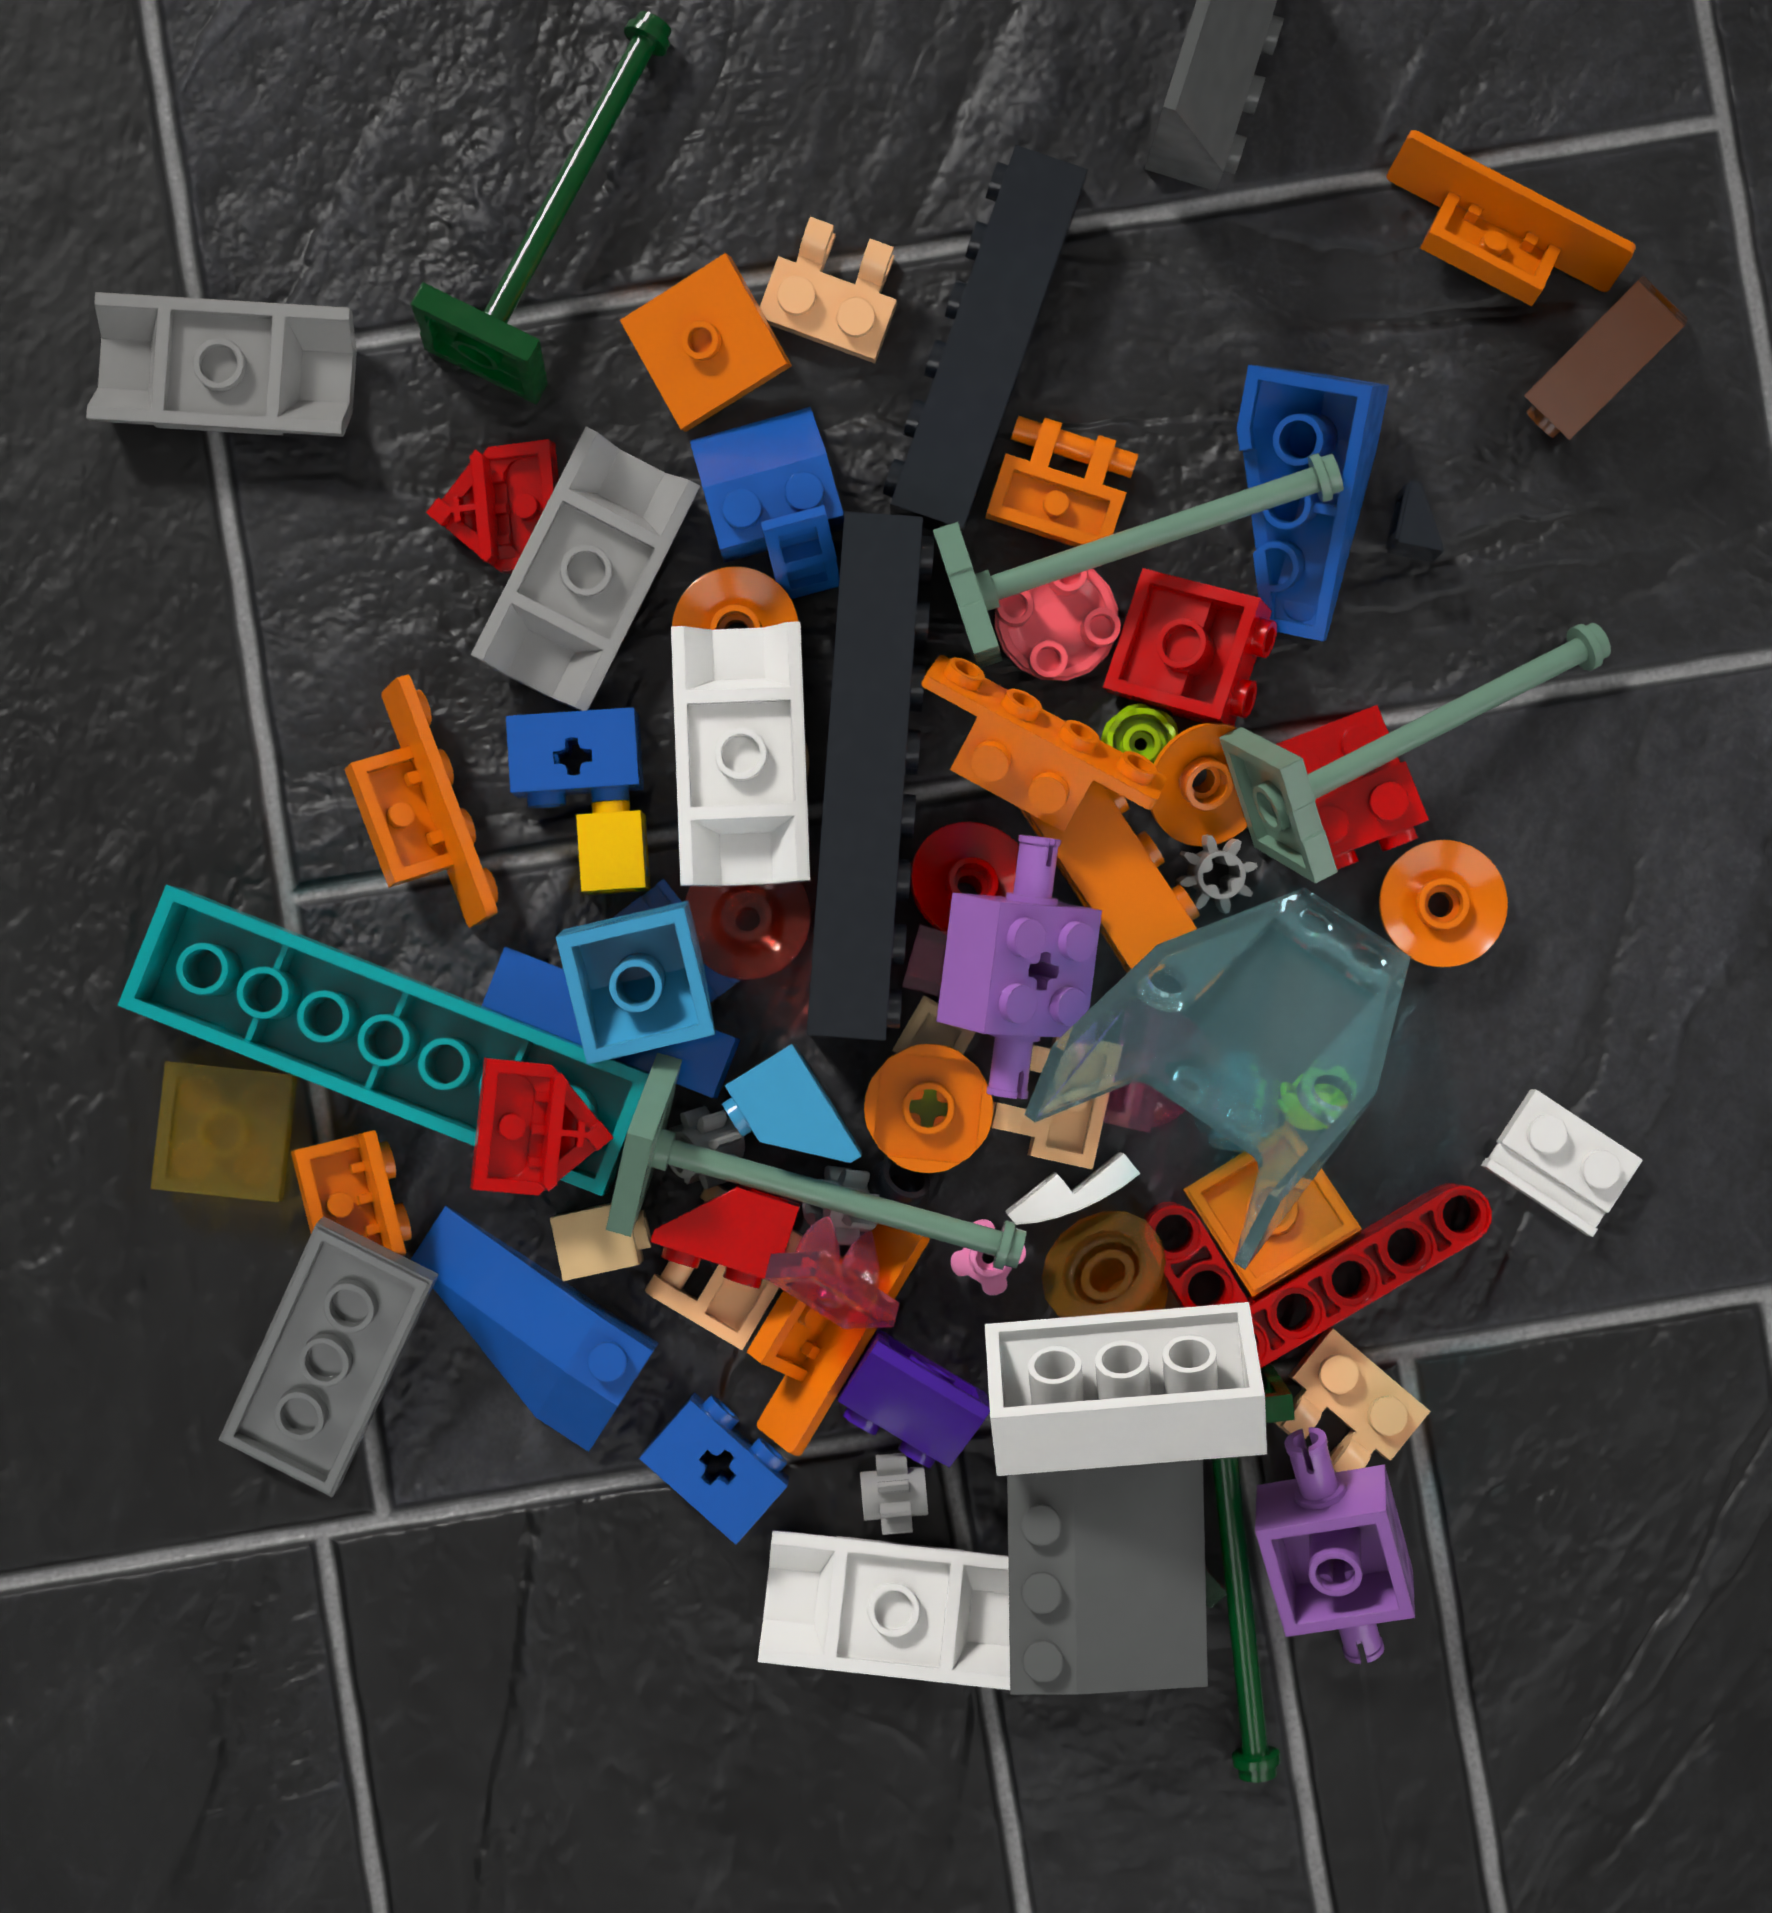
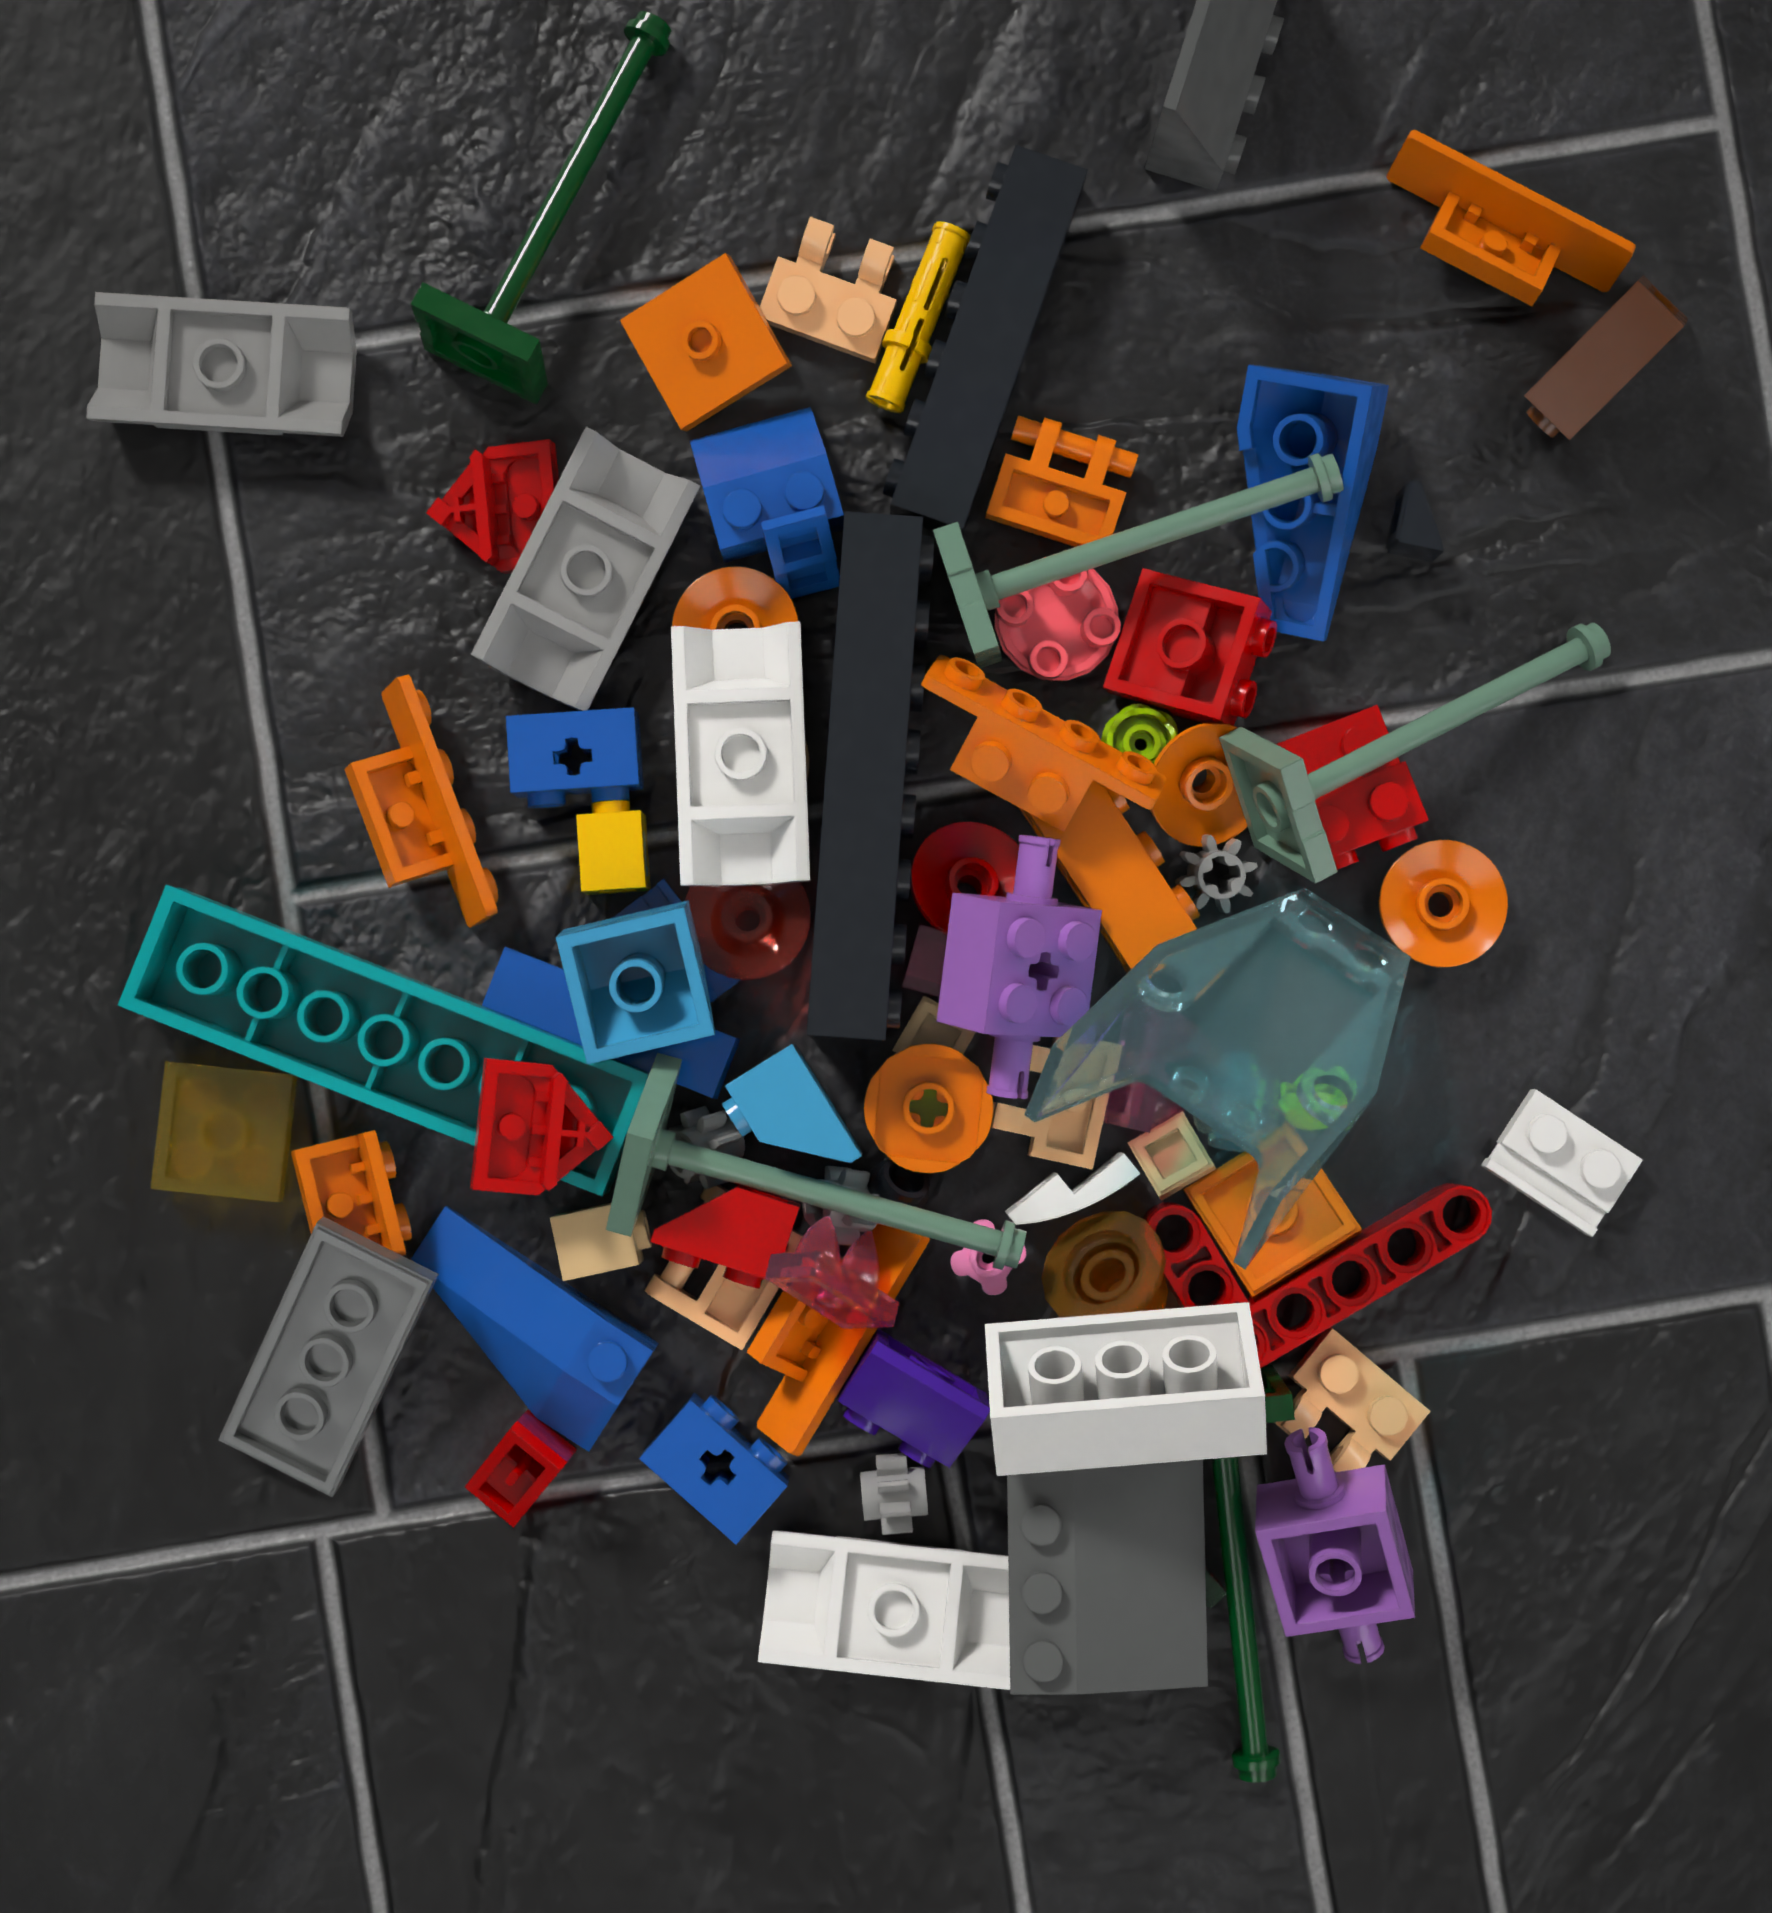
none -> red slope [465,1409,577,1528]
none -> yellow pin [865,221,971,413]
none -> tan tile [1128,1111,1216,1201]

